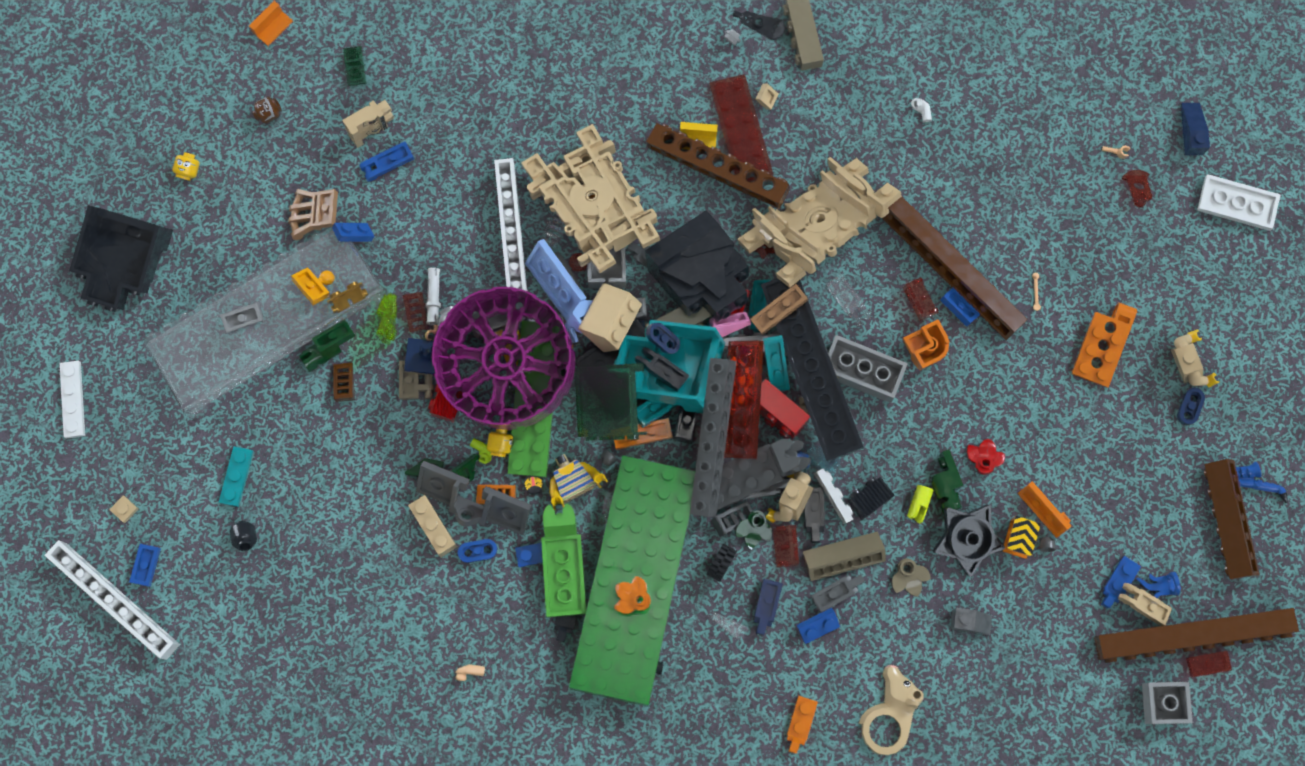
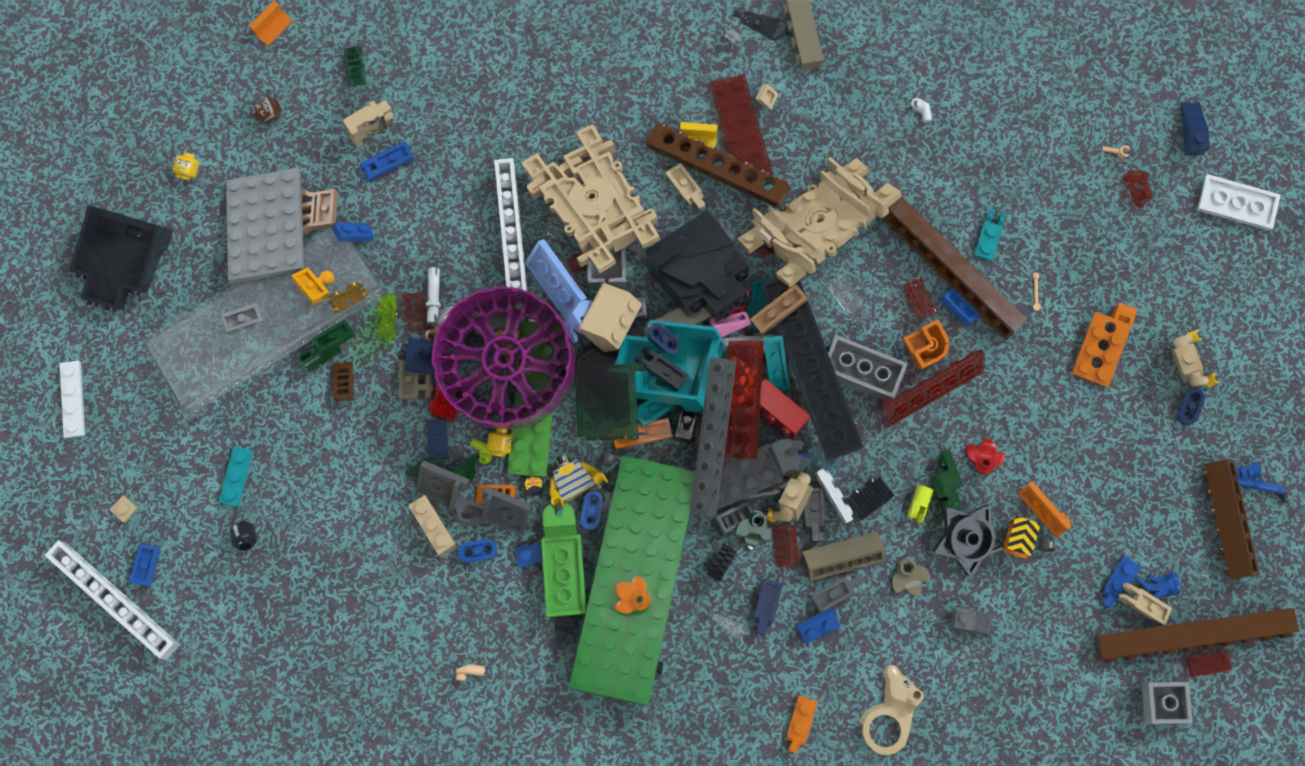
none -> light grey plate [226,168,304,283]
none -> dark blue plate [427,420,448,460]
none -> blue plate [580,491,603,531]
none -> tan hinge [665,163,706,212]
none -> clear red plate [882,348,985,429]
none -> teal hinge [974,208,1006,262]

